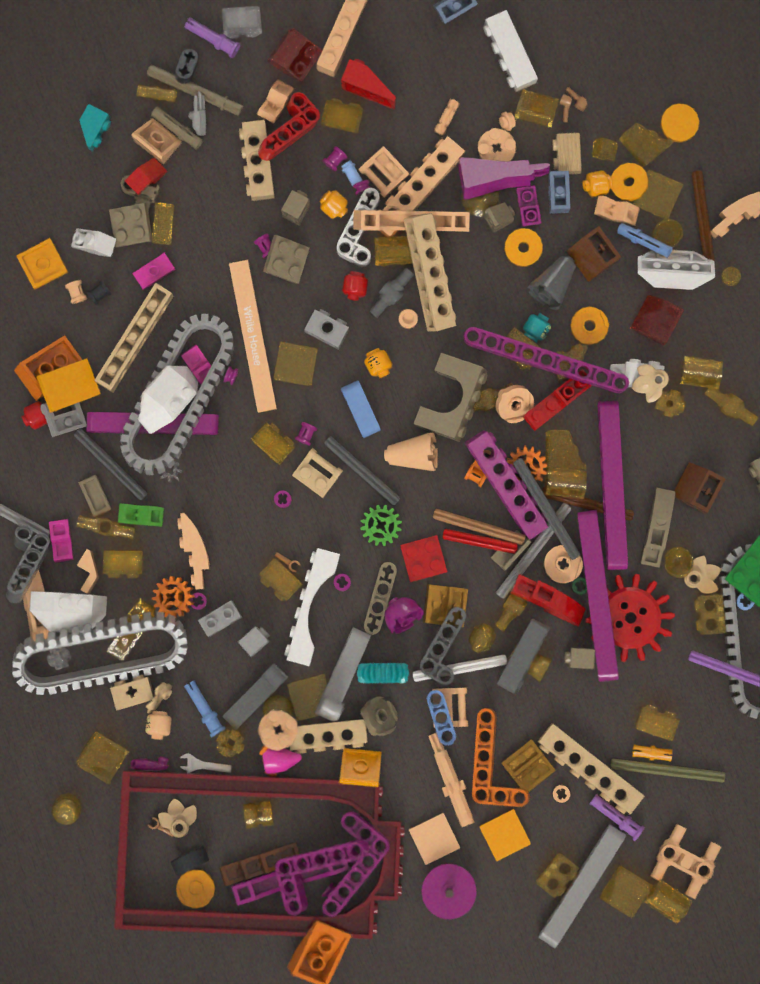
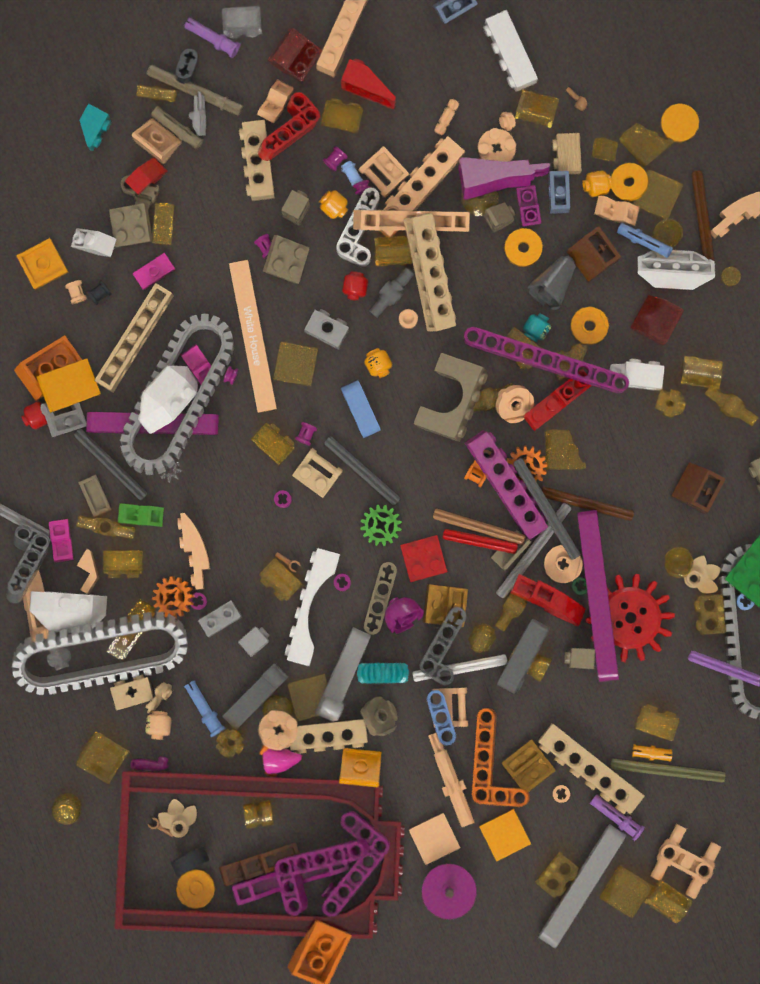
white piece [180,753,232,773] -> none
light nougat cone [384,432,438,471] -> none
clear yellow brick [545,467,587,499] -> none
medium nougat hand [560,95,572,123] -> none
magenta beam [598,401,628,570] -> none
tan plate [632,364,669,403] -> none
dark tan slope [640,487,675,568] -> none

